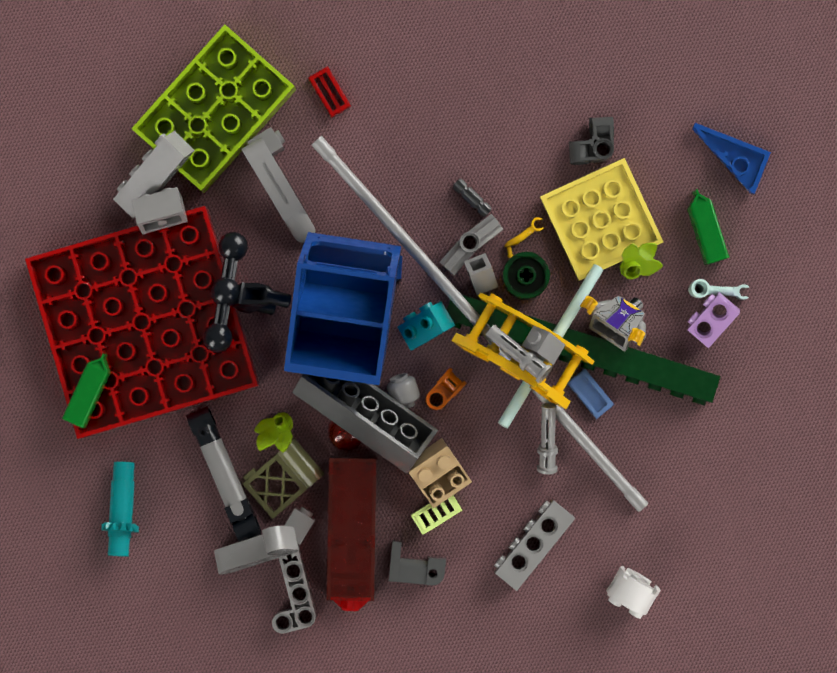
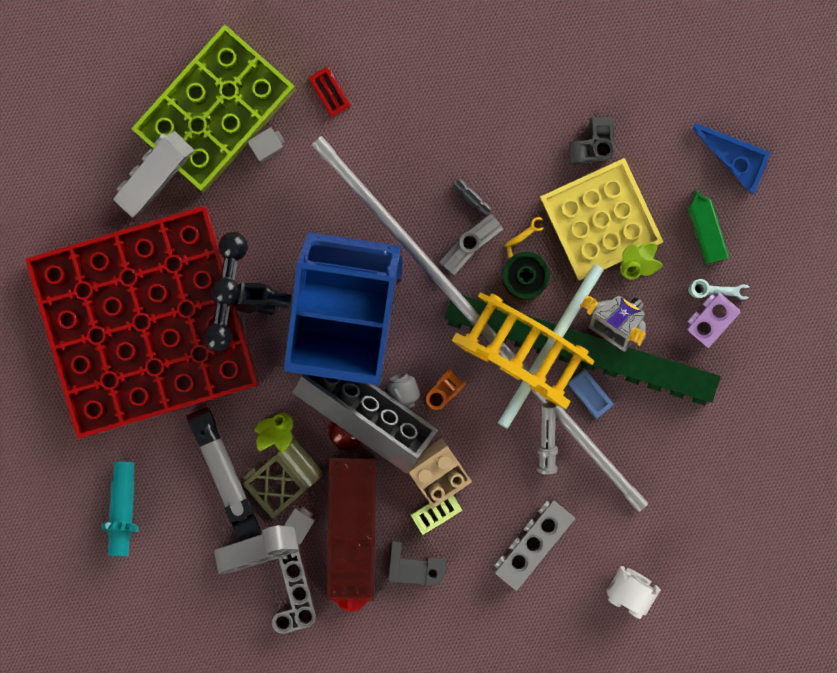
green piece [62,354,111,428] -> none
light grey brick [132,187,188,235] -> none
light grey piece [241,137,315,243] -> none
teal brick [397,301,455,351] -> none
light grey brick [464,253,498,295] -> none
light grey pin [485,325,552,383] -> none
light grey brick [522,326,565,365] -> none

